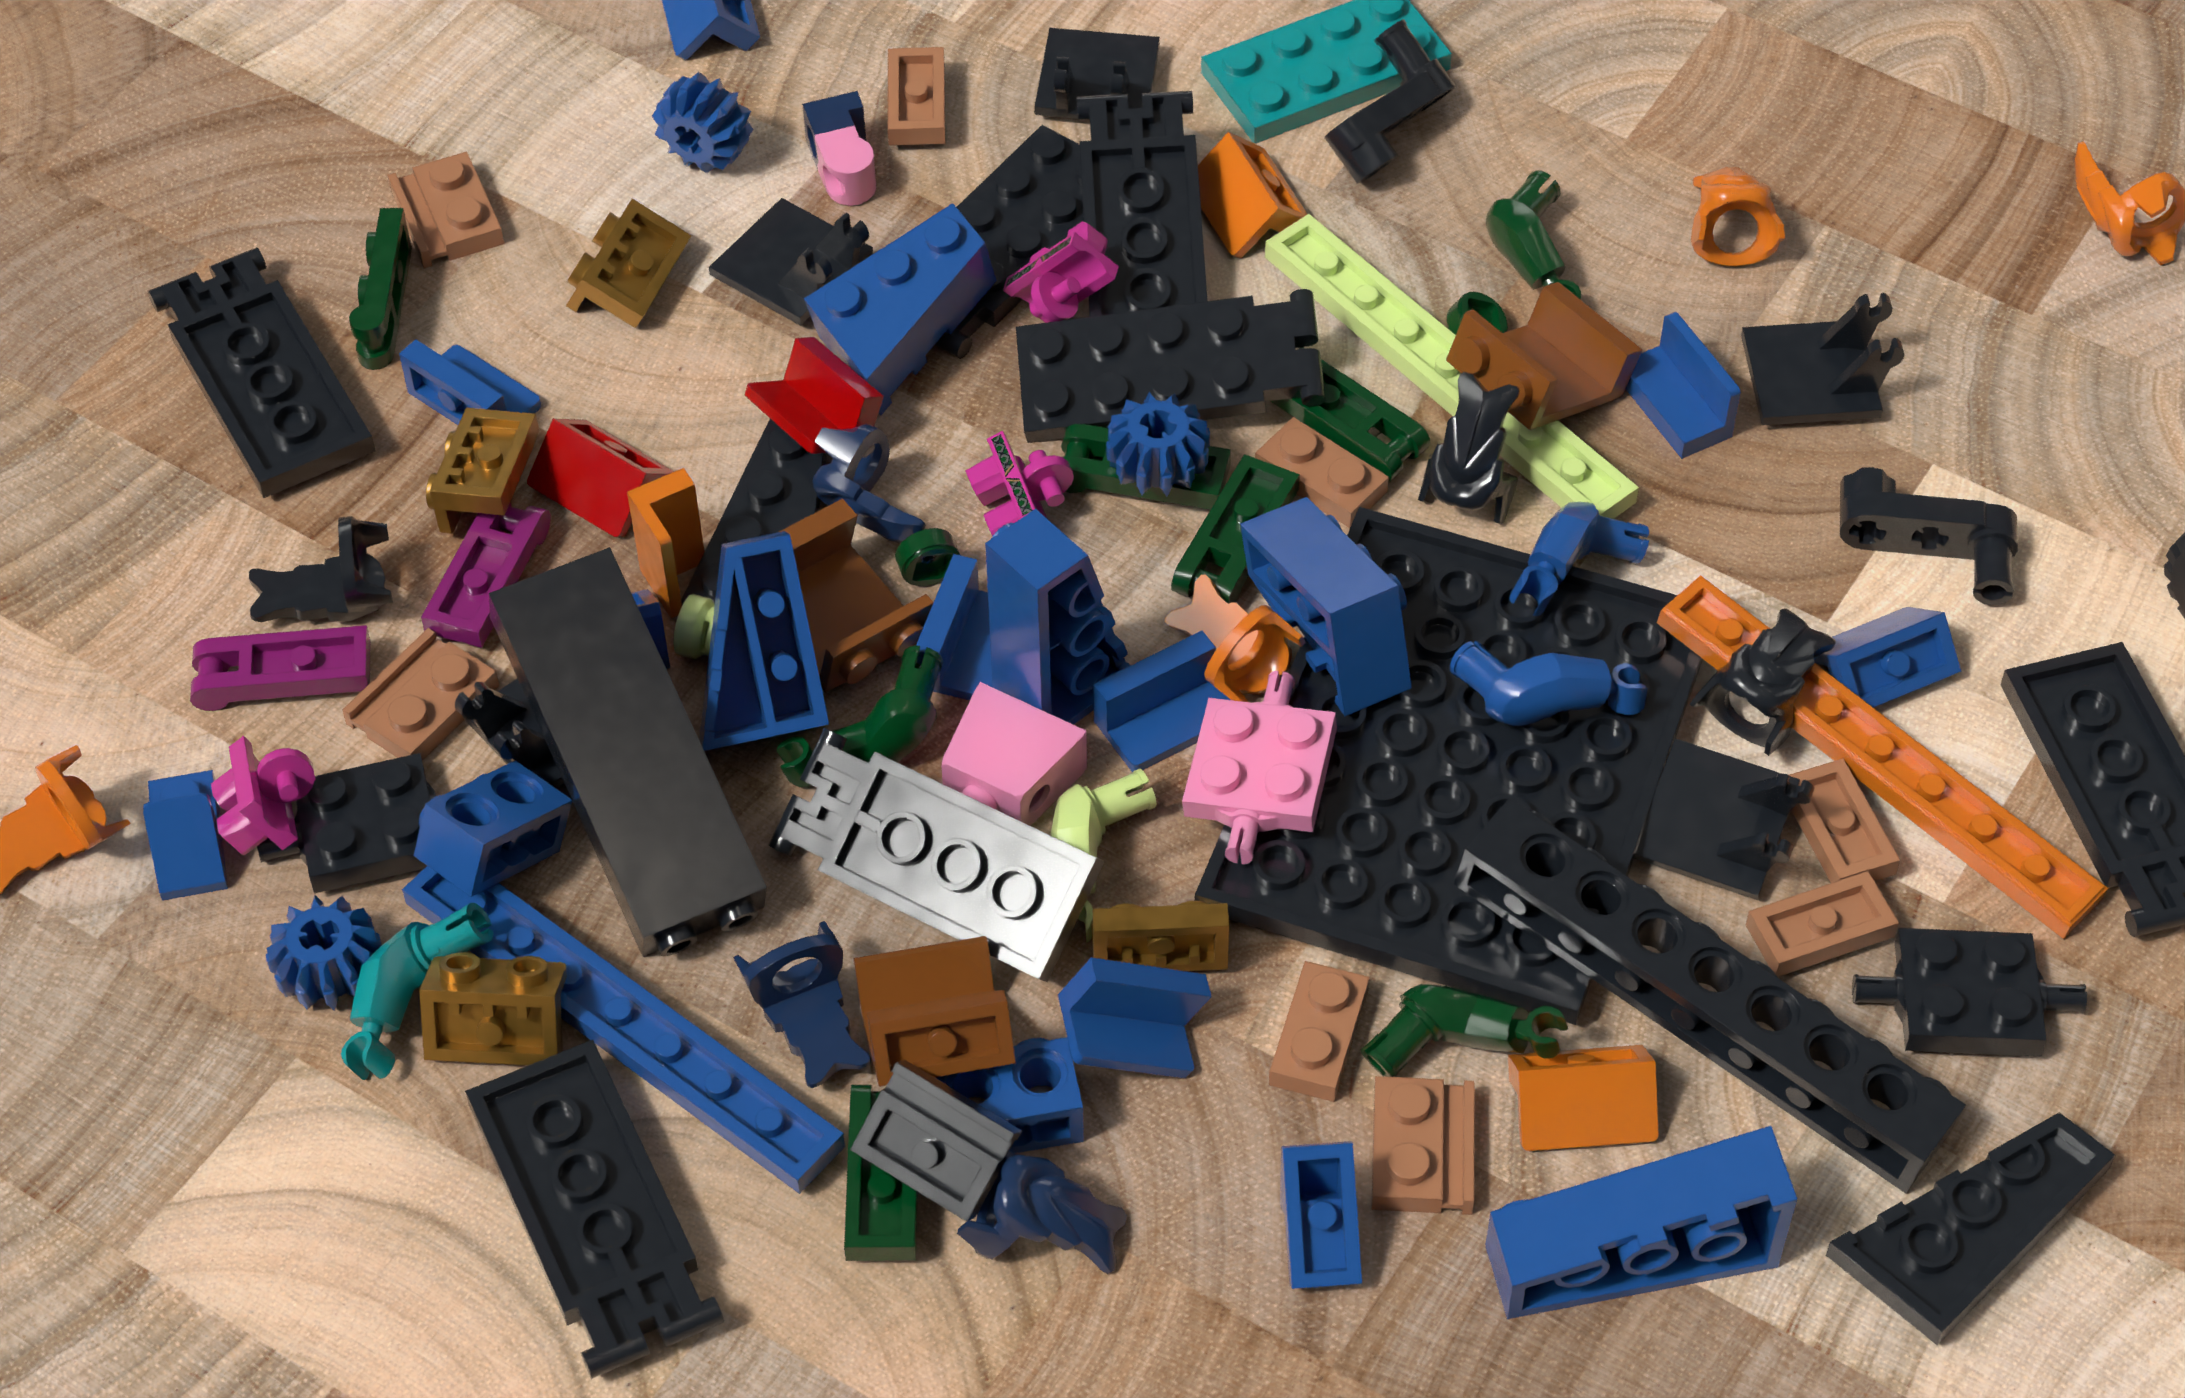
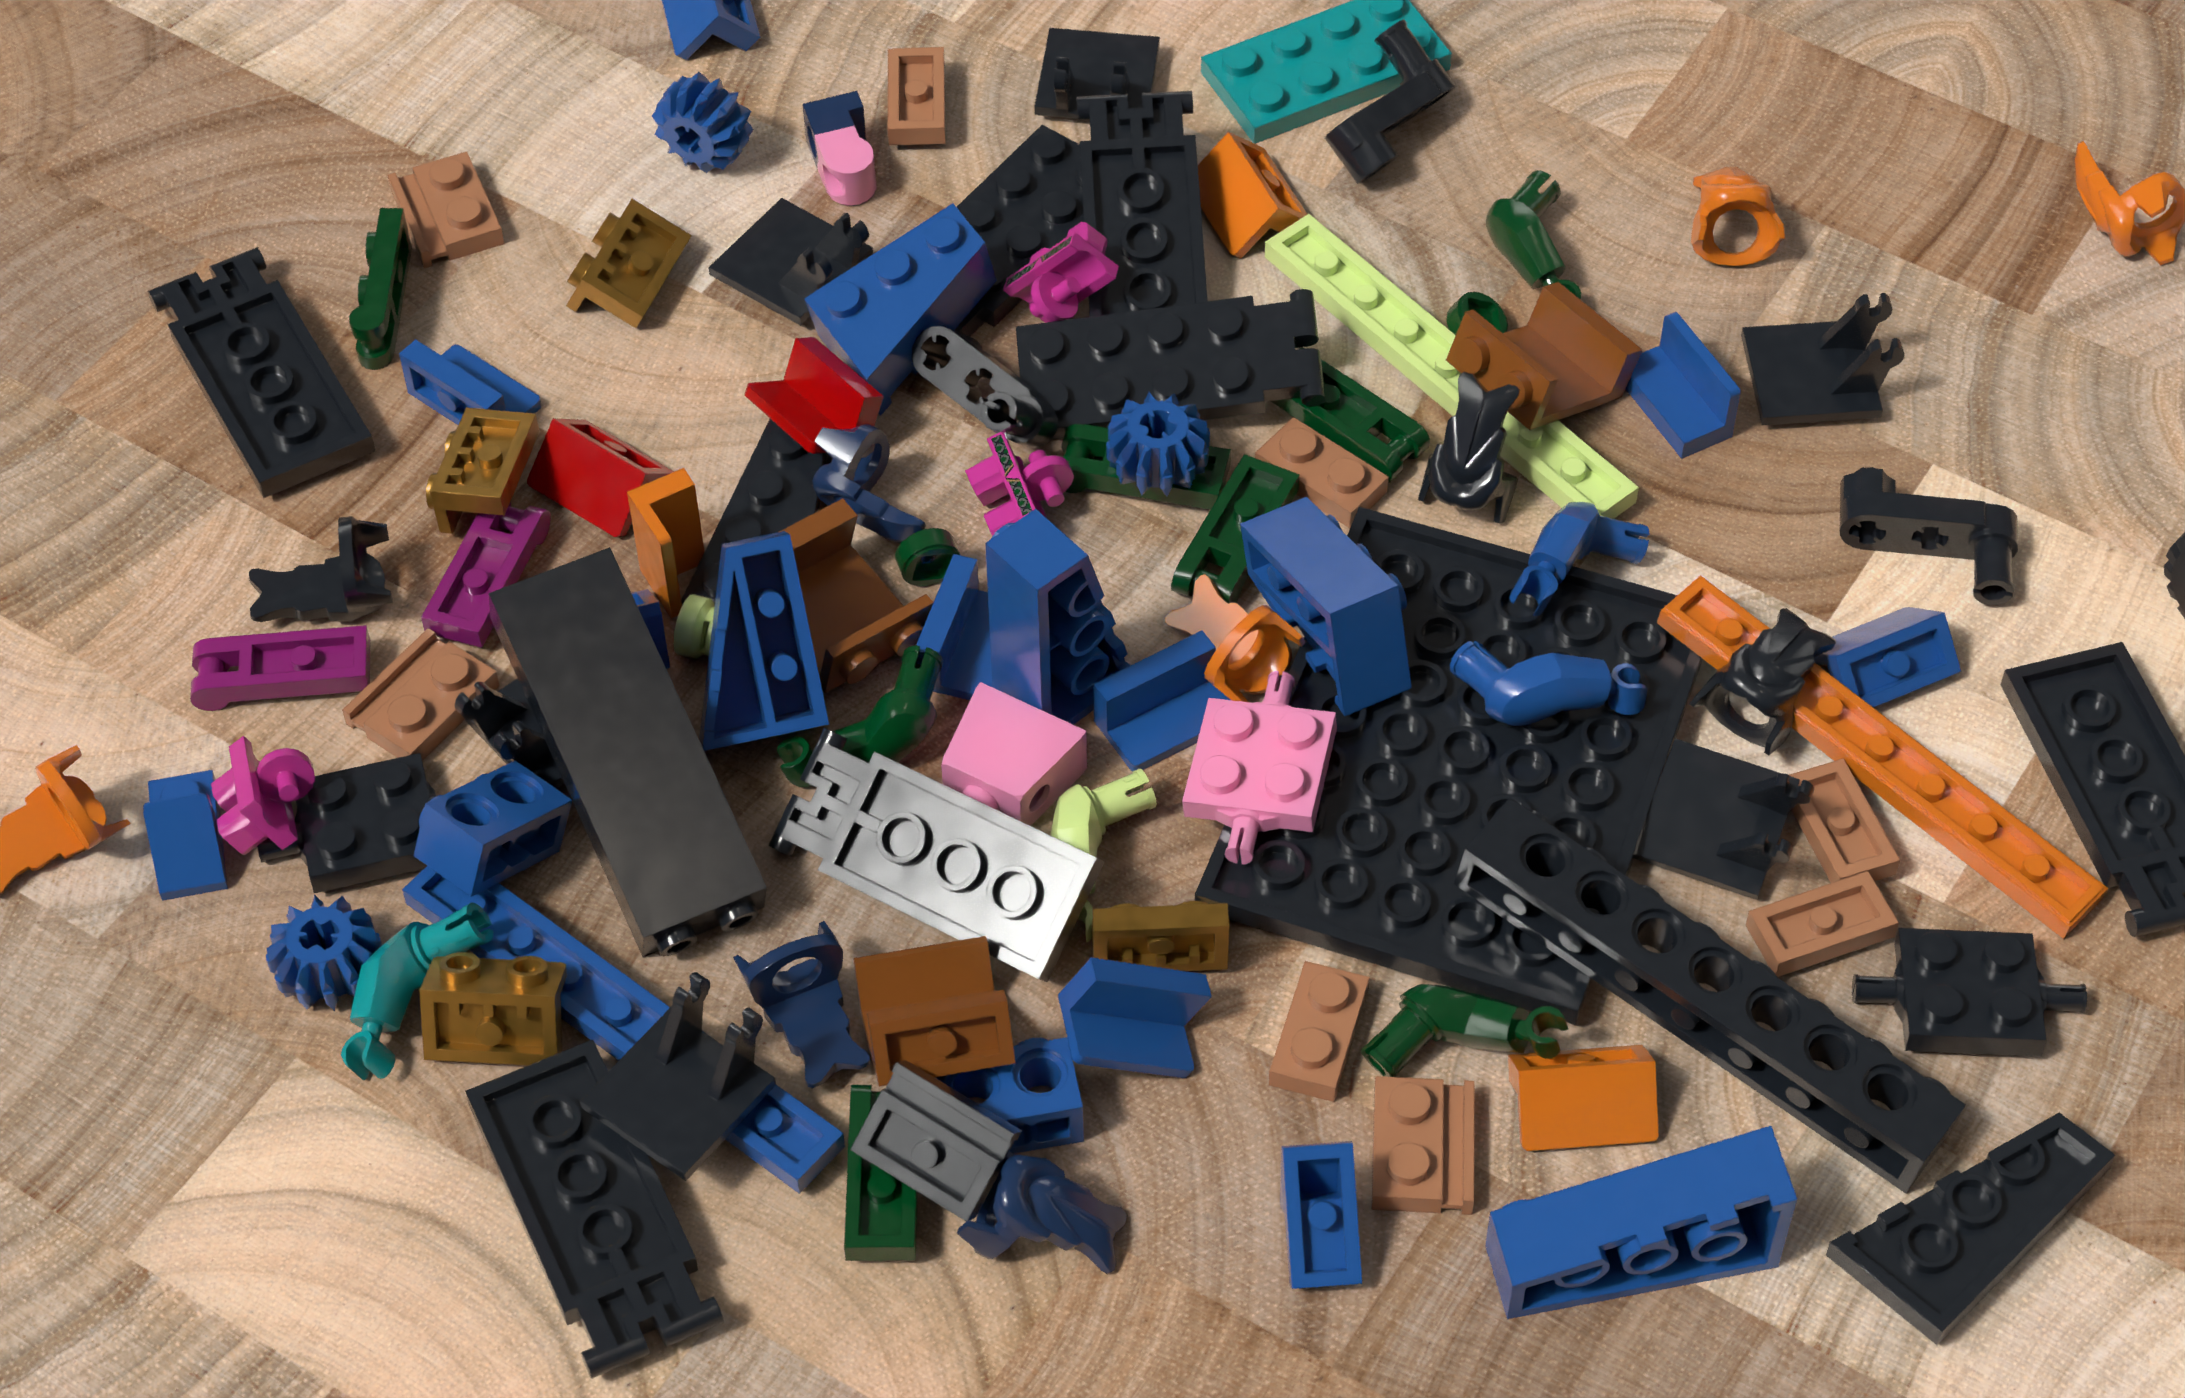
none -> black plate [580,972,776,1181]
none -> black beam [912,326,1058,448]

